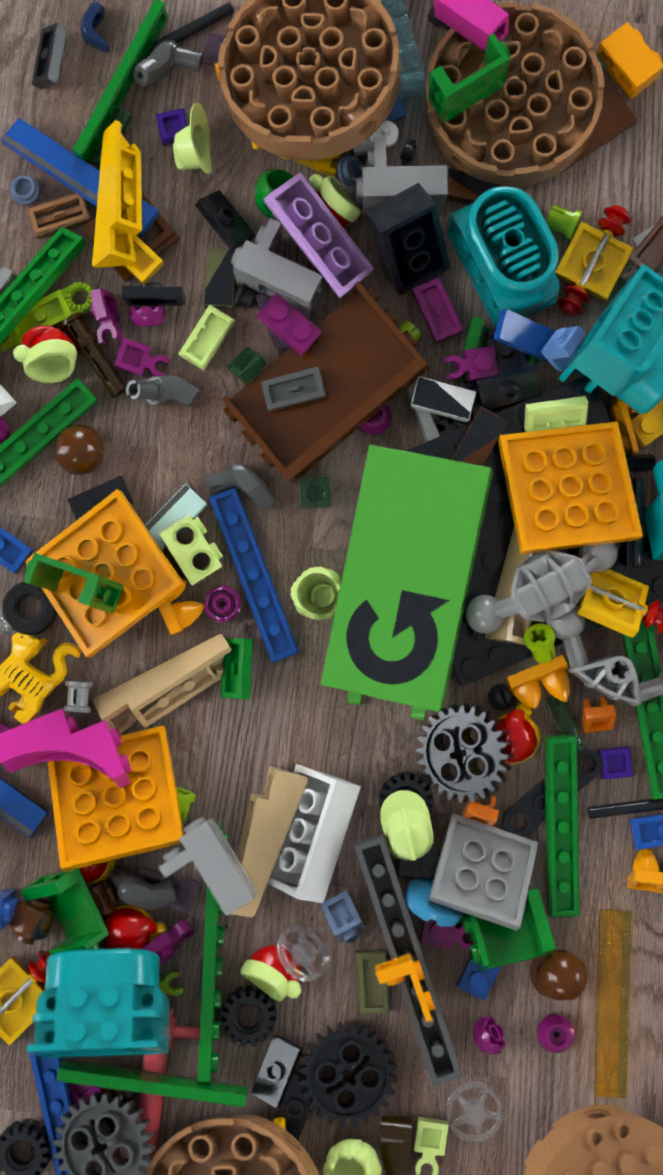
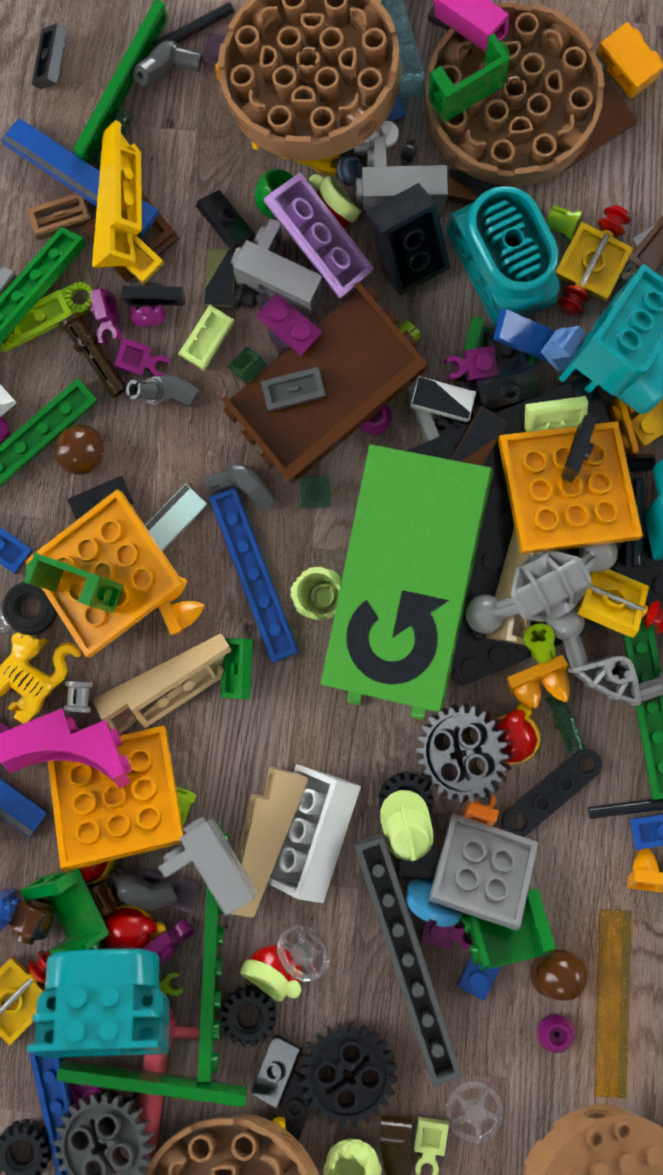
sand blue plate [10,175,40,205] -> none
yellowish green piece [13,325,77,383] -> none
dark blue hair [80,0,110,53] -> none
dark purple tile [155,108,188,146] -> none
yellowish green brick [158,514,223,585] -> none
yellowish green piece [173,103,212,174] -> none
magenta plate [204,585,241,623] -> none
sand blue bracket [320,890,367,943] -> none
olive tile [356,949,390,1015] -> none
light orange bracket [375,953,435,1022] -> none
magenta plate [412,277,463,344] -> none
magenta plate [473,1016,506,1055] -> none
black piece [488,684,515,711] -> none
green tile [544,734,580,918] -> none
orange tile [581,697,616,734] -> none
dark purple tile [598,746,633,780] -> none
none -> black plate [561,414,597,483]

